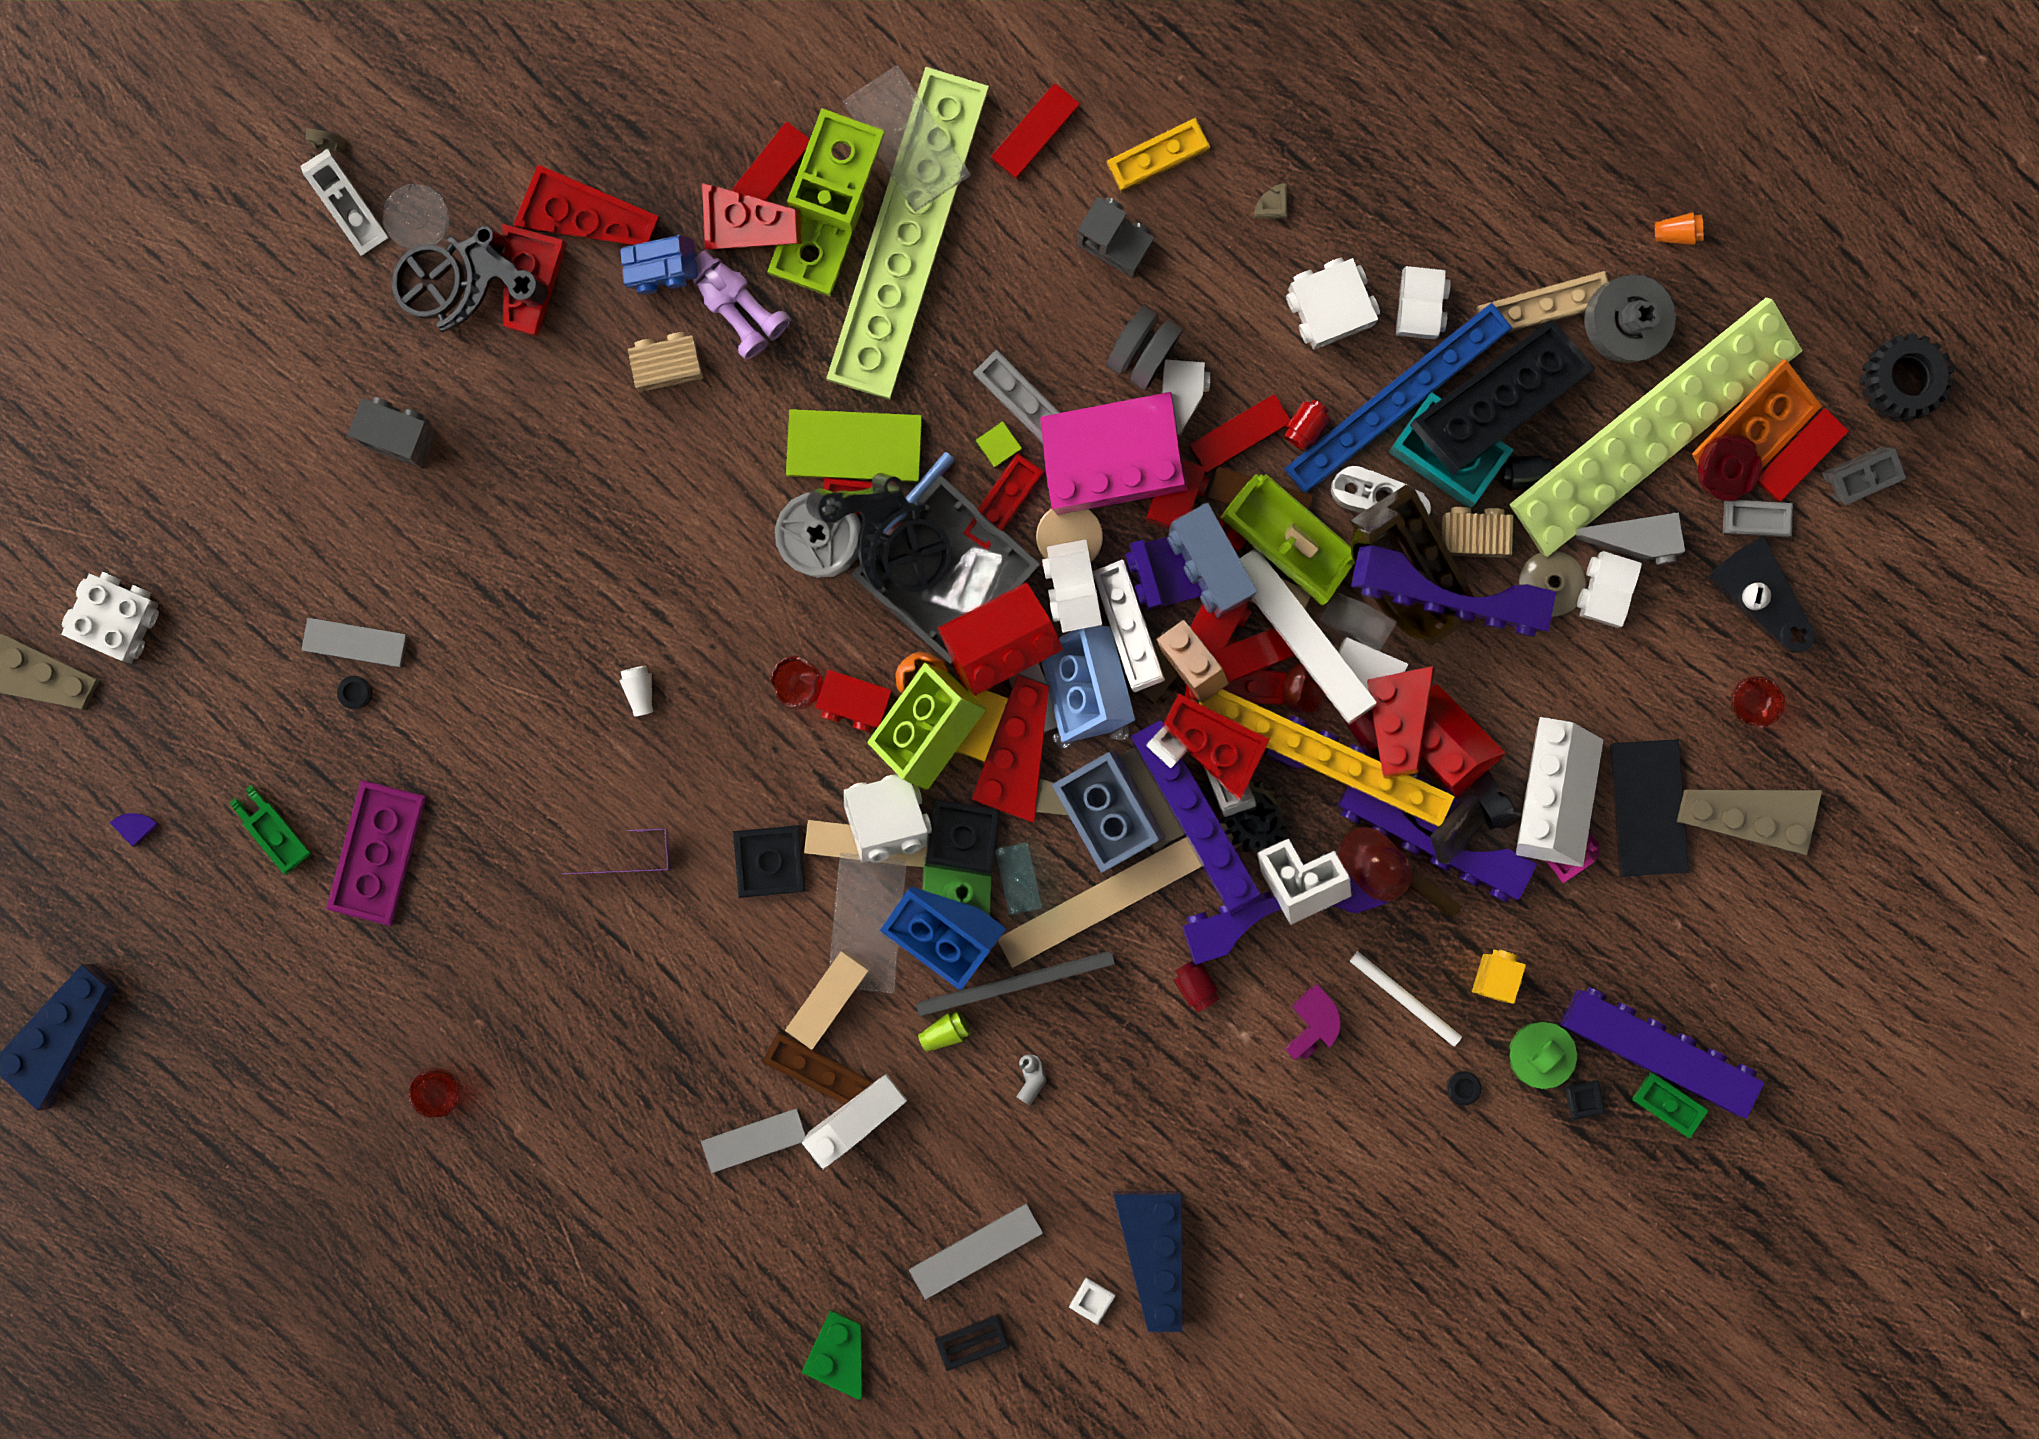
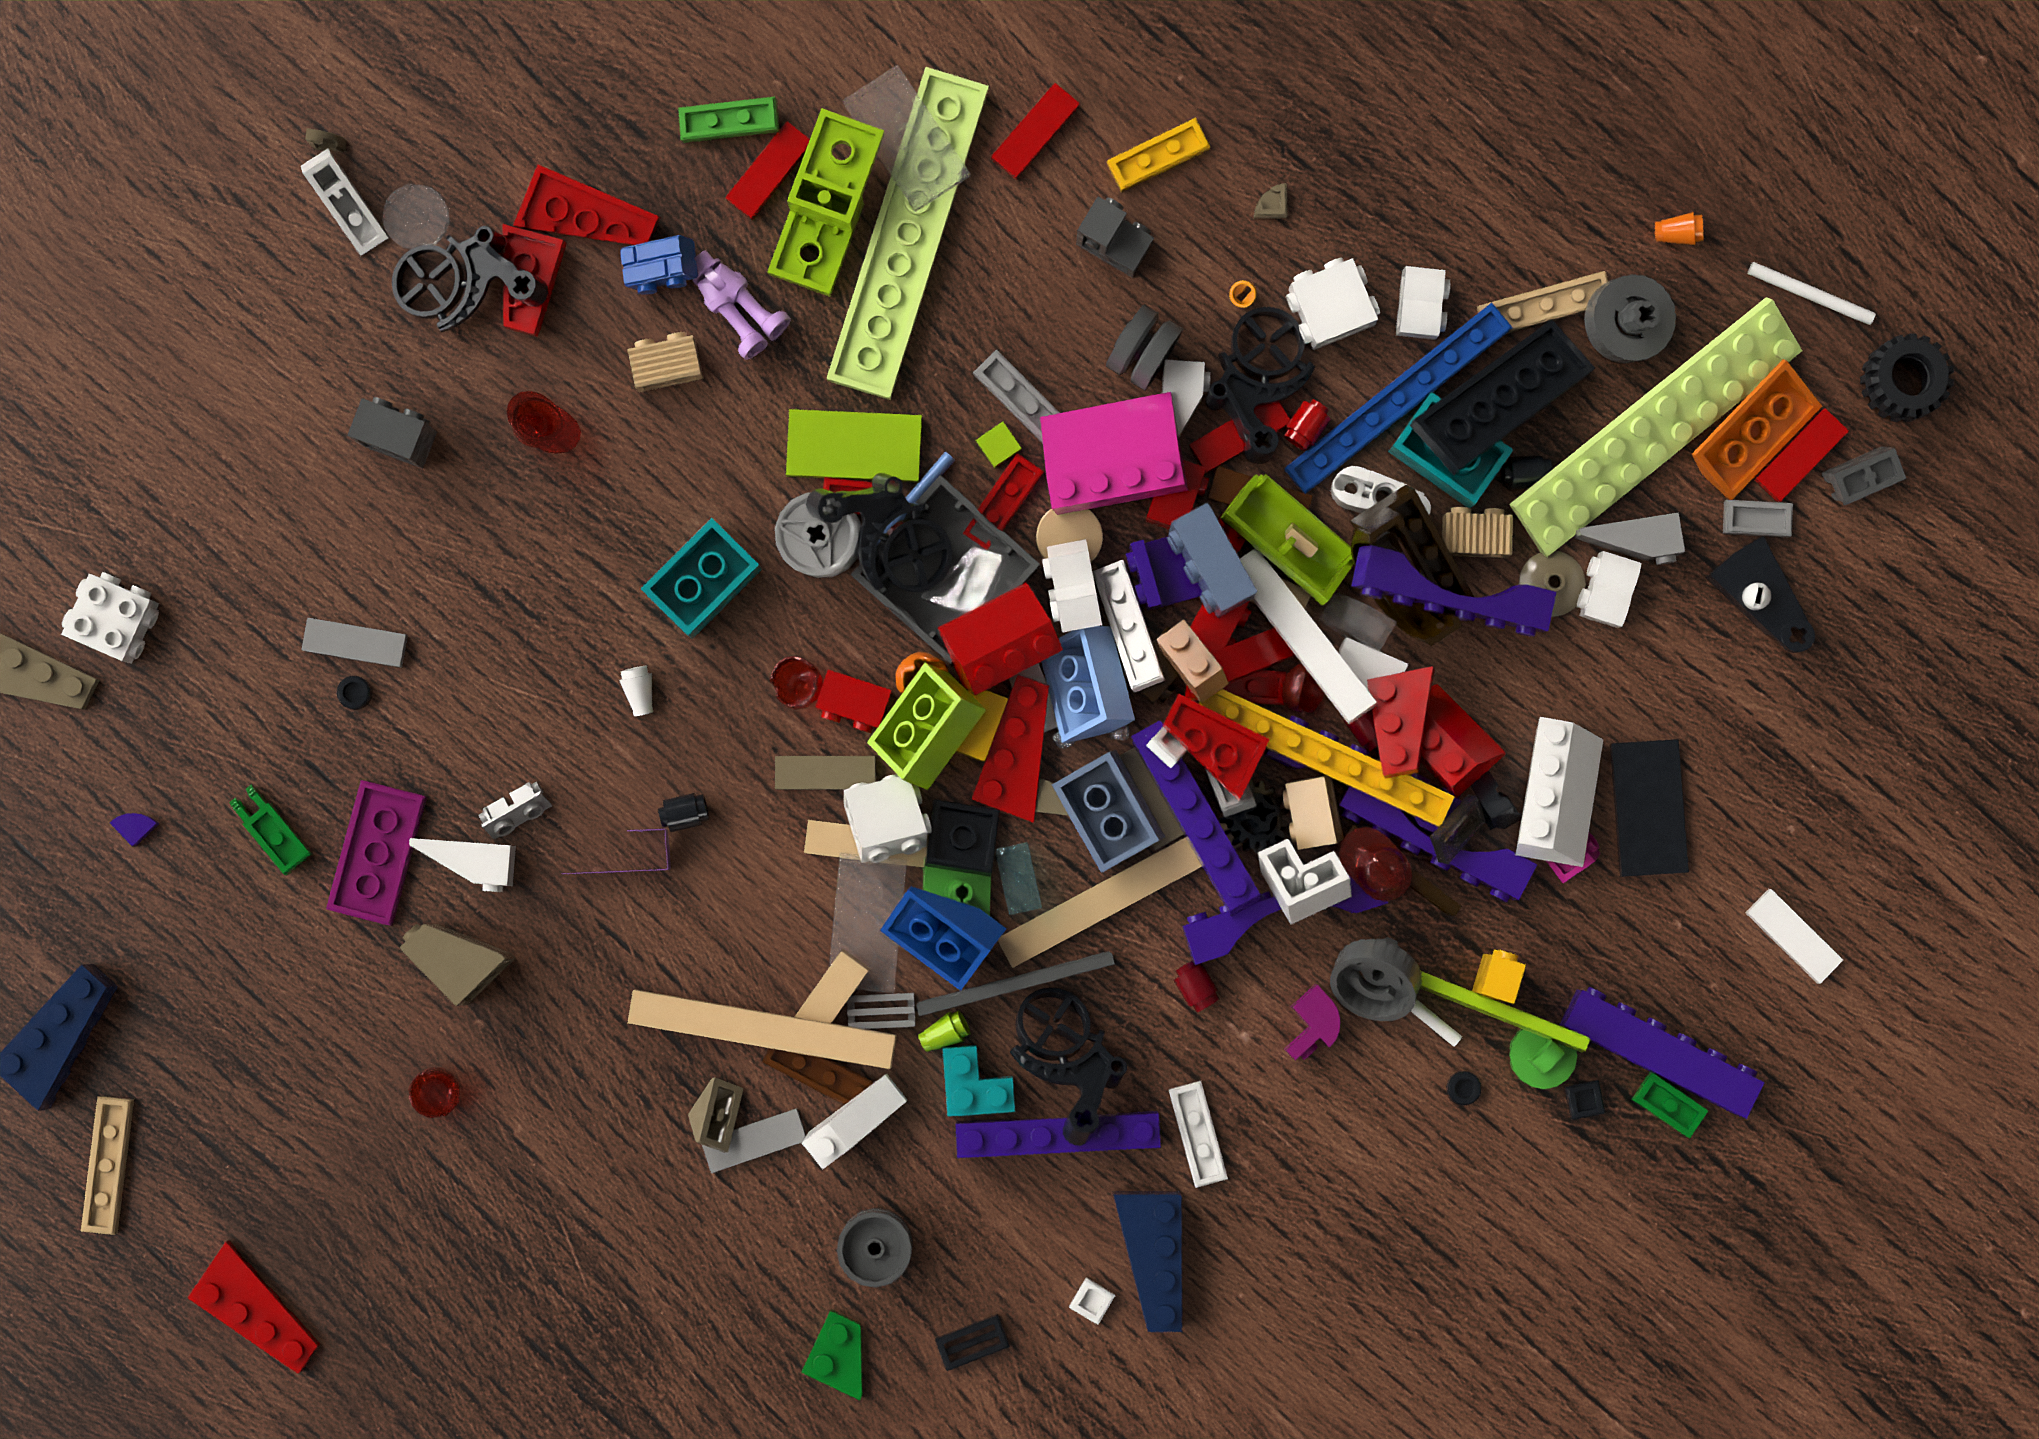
wing [702,183,802,250] -> none
black tile [733,825,806,898] -> none
light grey tile [909,1203,1043,1300] -> none
light grey arm [1016,1054,1046,1106] -> none
dark tan wing [1677,790,1822,855] -> none
dark red tile [1697,434,1762,501] -> none
clear red hair [1731,676,1785,728] -> none
none -> tan tile [81,1096,134,1235]
none -> red wing [187,1240,320,1374]
none -> dark tan slope [400,924,516,1006]
none -> white slope [409,838,516,892]
none -> light grey hinge [479,781,552,839]
none -> clear red piece [506,391,581,454]
none -> tan tile [627,989,897,1069]
none -> teal brick [641,518,762,639]
none -> black brick [658,793,710,832]
none -> bright green tile [678,96,780,143]
none -> dark tan slope [688,1077,743,1153]
none -> dark tan tile [775,756,876,790]
none -> dark grey wheel [837,1207,913,1287]
none -> light grey tile [847,993,916,1029]
none -> teal brick [943,1045,1015,1117]
none -> dark purple arch [955,1111,1161,1158]
none -> black piece [1010,987,1127,1146]
none -> white tile [1168,1081,1228,1188]
none -> black piece [1205,307,1316,464]
none -> light orange hinge [1229,280,1257,307]
none -> tan brick [1283,775,1344,850]
none -> dark grey piece [1330,937,1422,1021]
none -> lime tile [1420,971,1590,1052]
none -> white tile [1745,889,1843,984]
none -> white bar [1748,262,1876,325]

